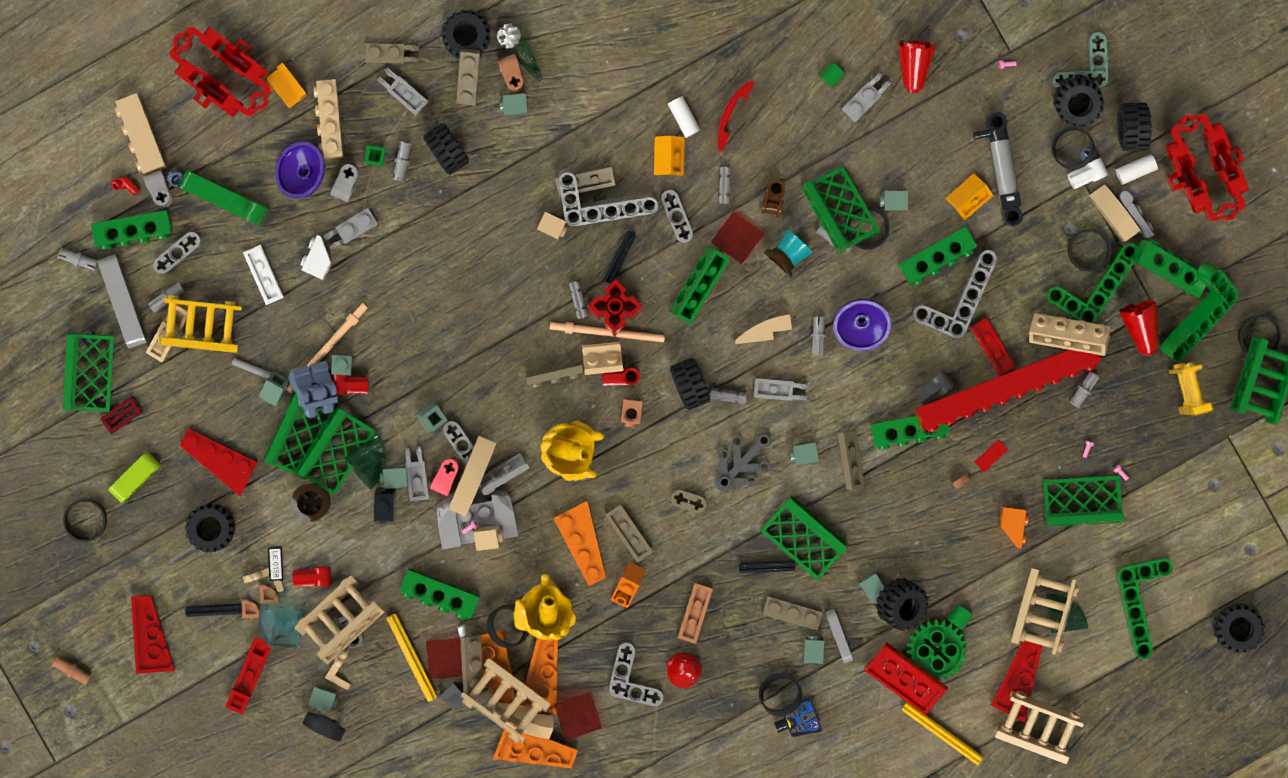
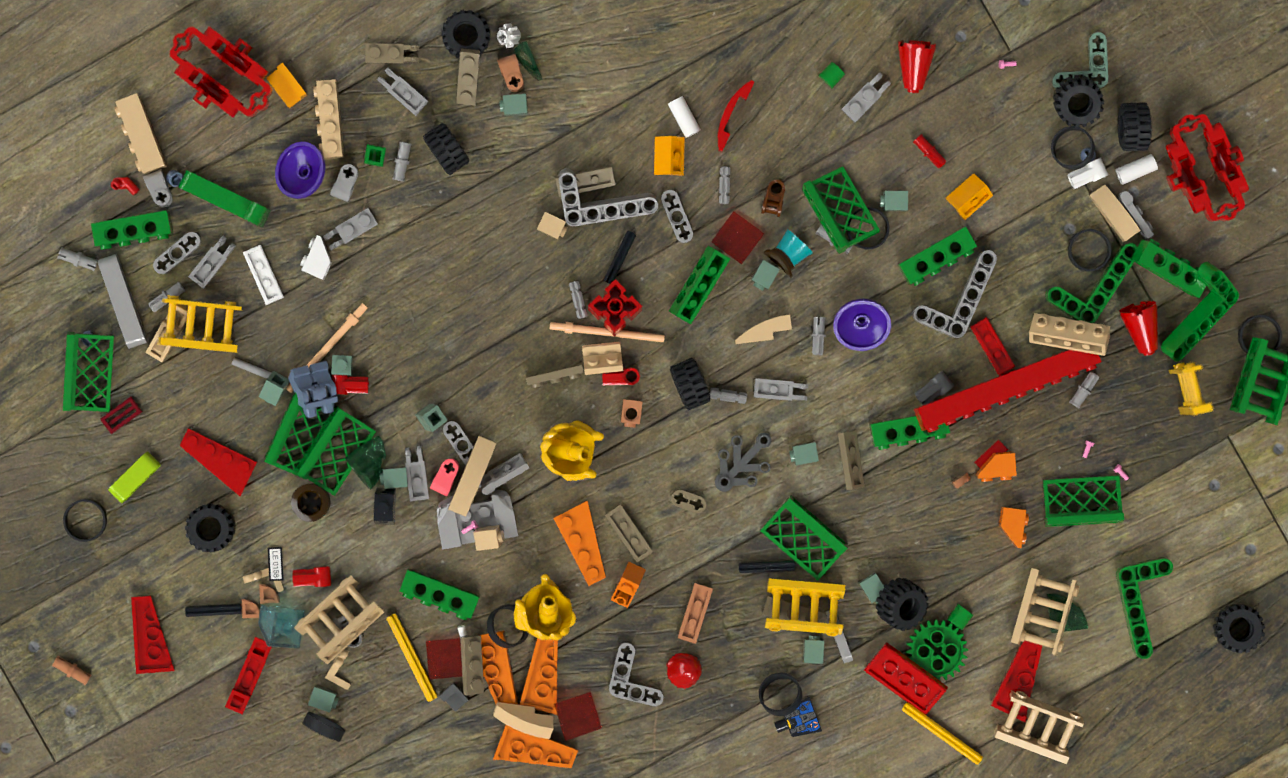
tan fence [461,658,551,743] -> none
piece [973,112,1023,227] -> none
none -> light grey hinge [188,236,236,289]
none -> sand green brick [751,260,780,291]
none -> yellow fence [765,578,845,636]
none -> red axle [913,134,946,168]
none -> orange slope [976,452,1017,482]

